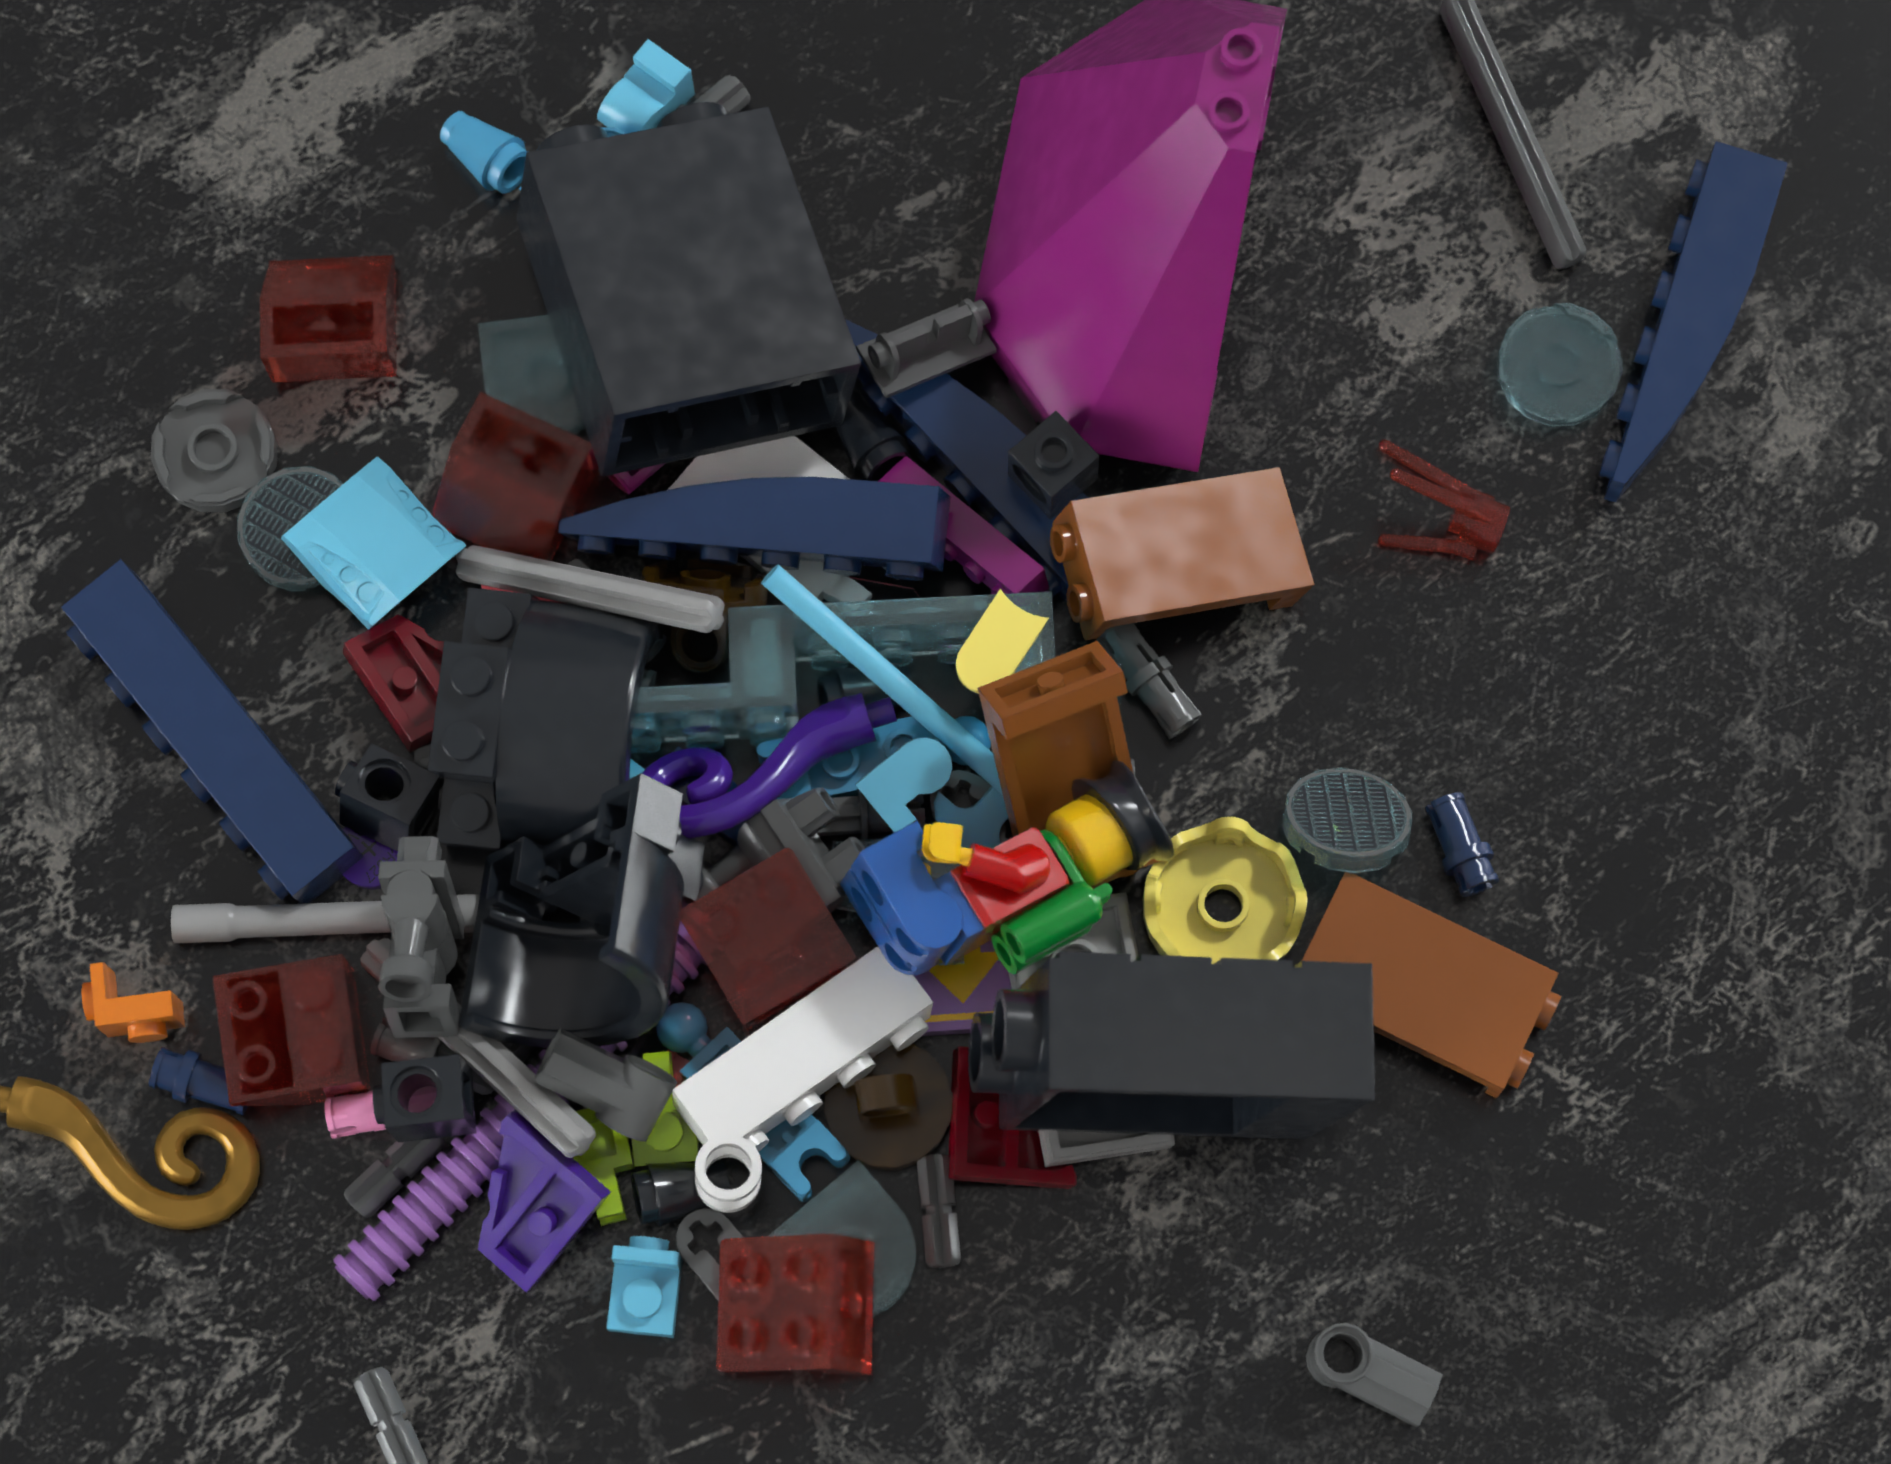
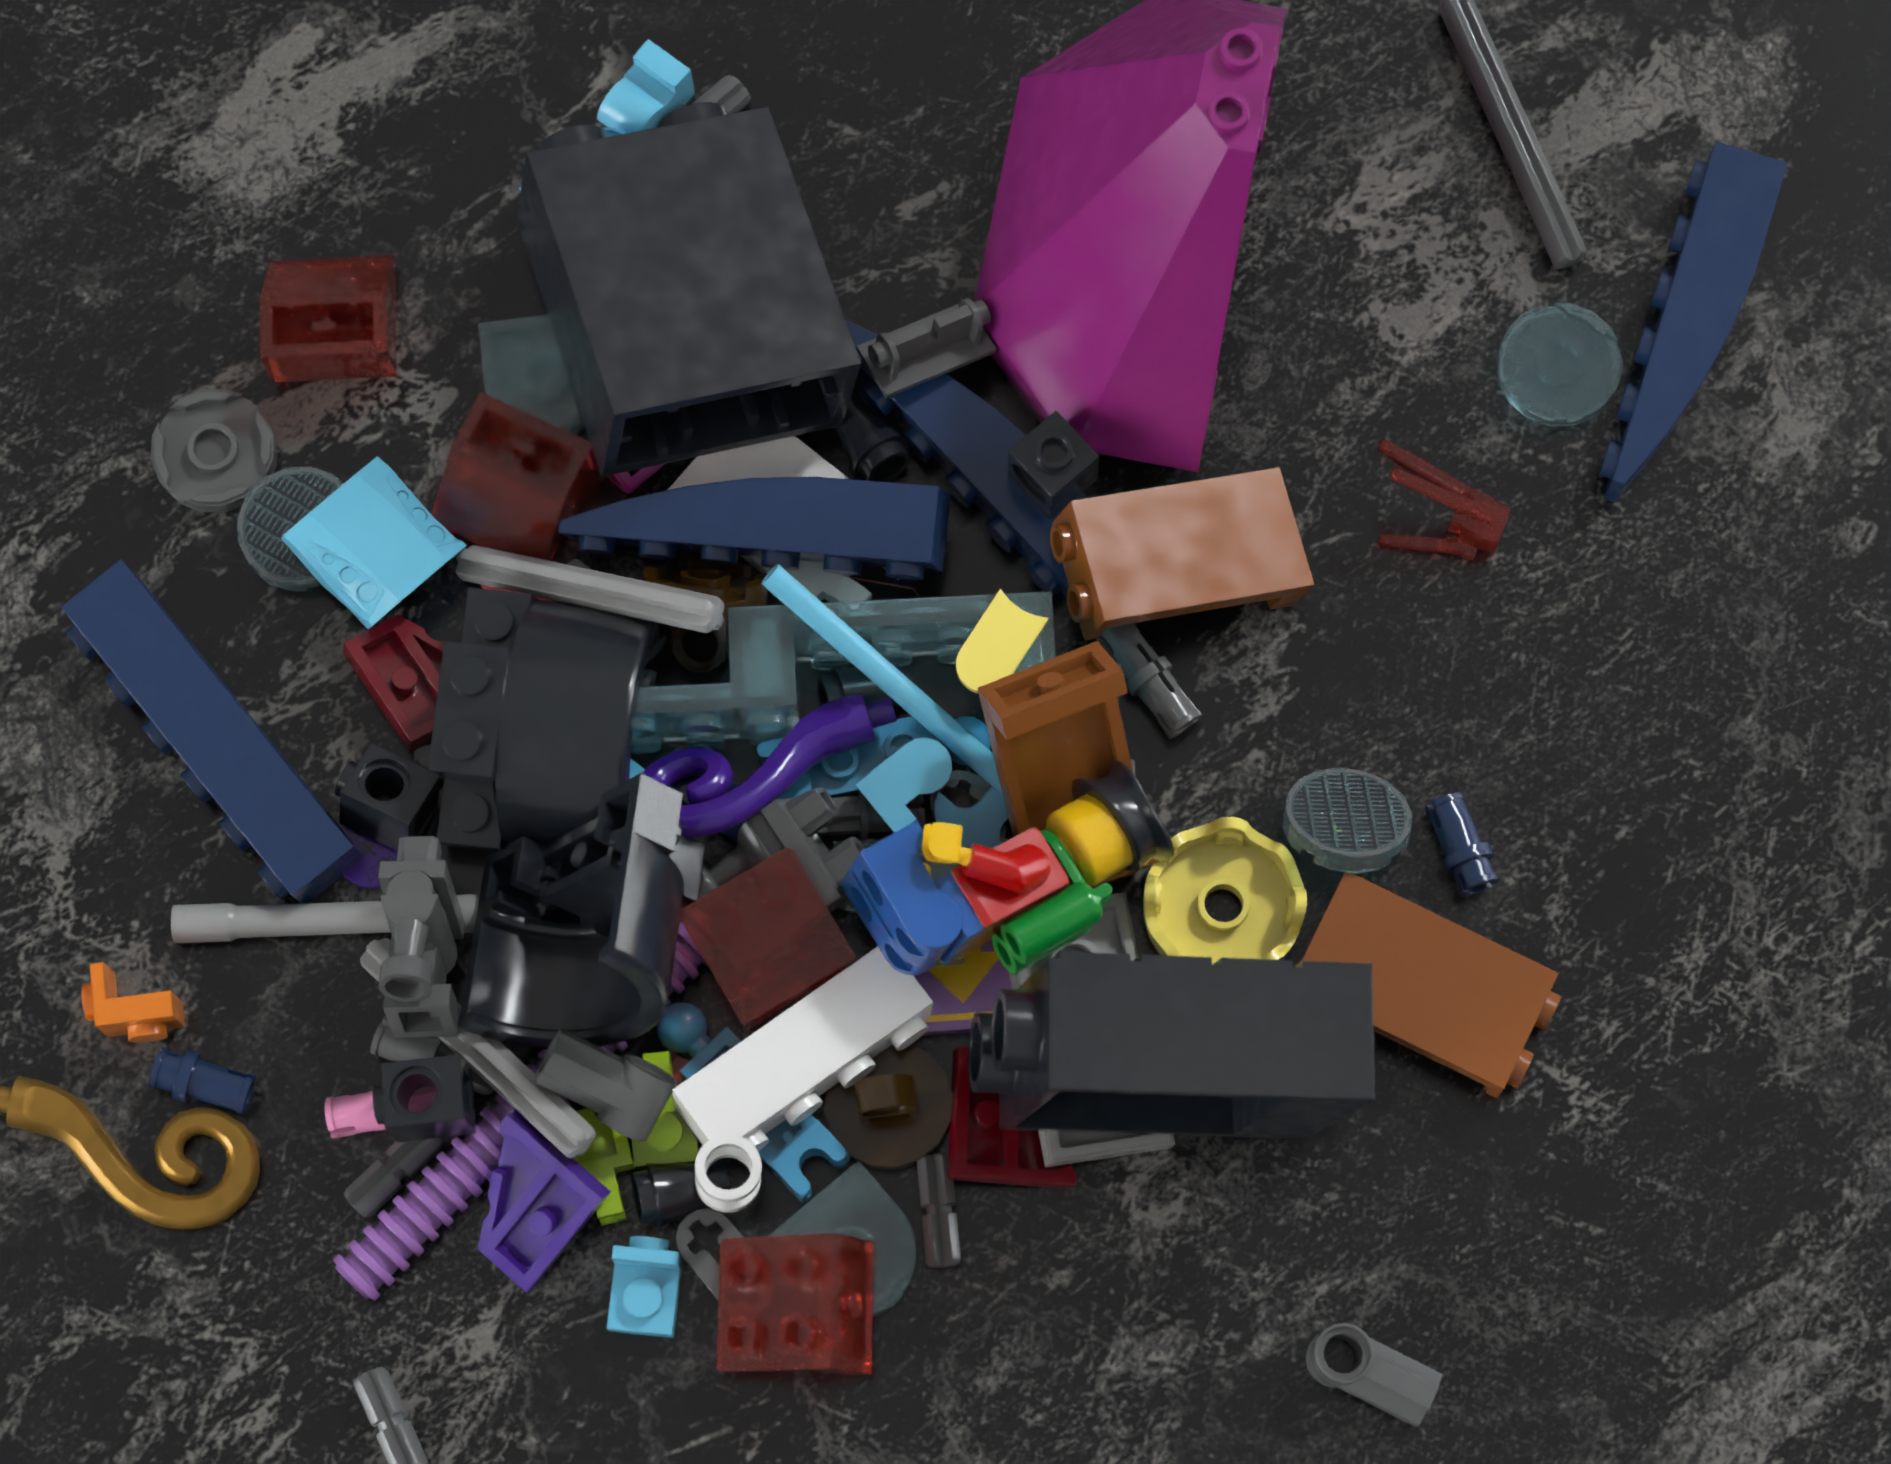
clear red slope [212,954,371,1106] -> none
dark azure cone [440,111,528,194] -> none
magenta piece [878,456,1049,611] -> none

